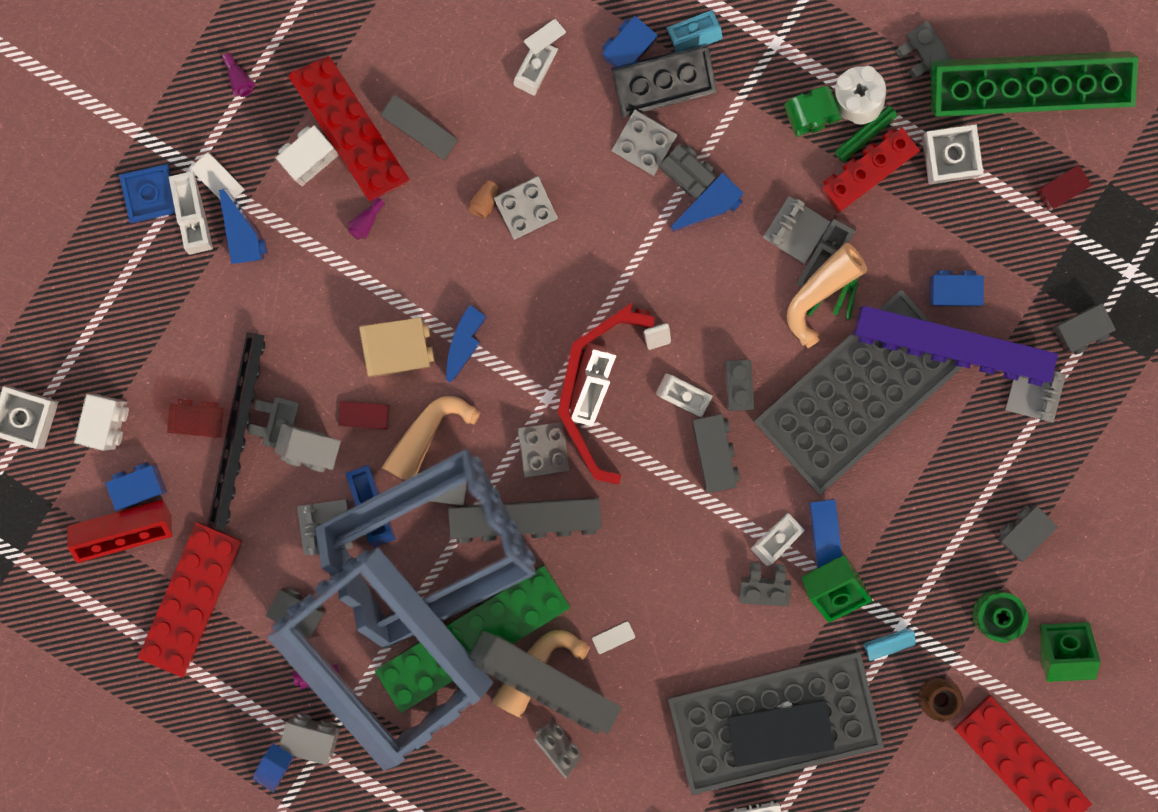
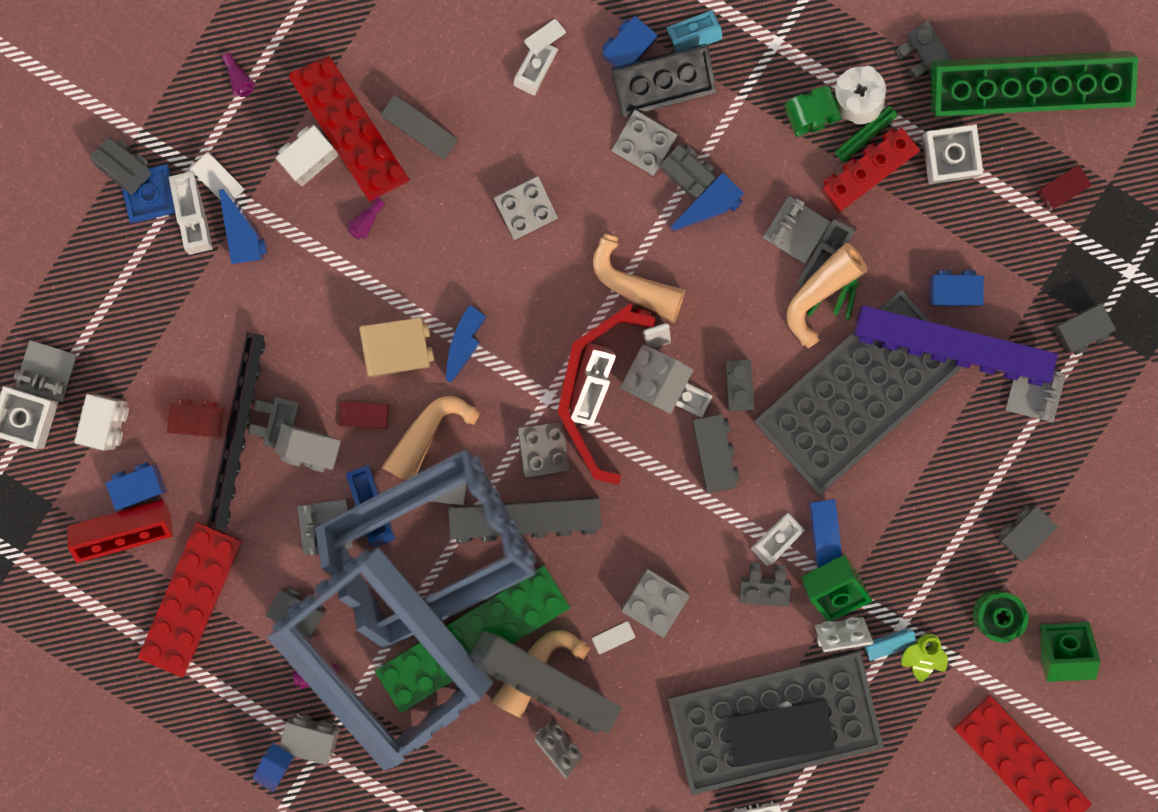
nougat cone [468,180,500,219] -> none
reddish brown piece [918,677,964,722] -> none
none -> light grey hinge [14,340,77,402]
none -> dark grey brick [90,137,151,195]
none -> light nougat animal [593,233,685,323]
none -> light grey brick [620,344,693,414]
none -> light grey brick [621,567,690,638]
none -> white hinge [815,617,873,652]
none -> lime plate [901,633,948,682]

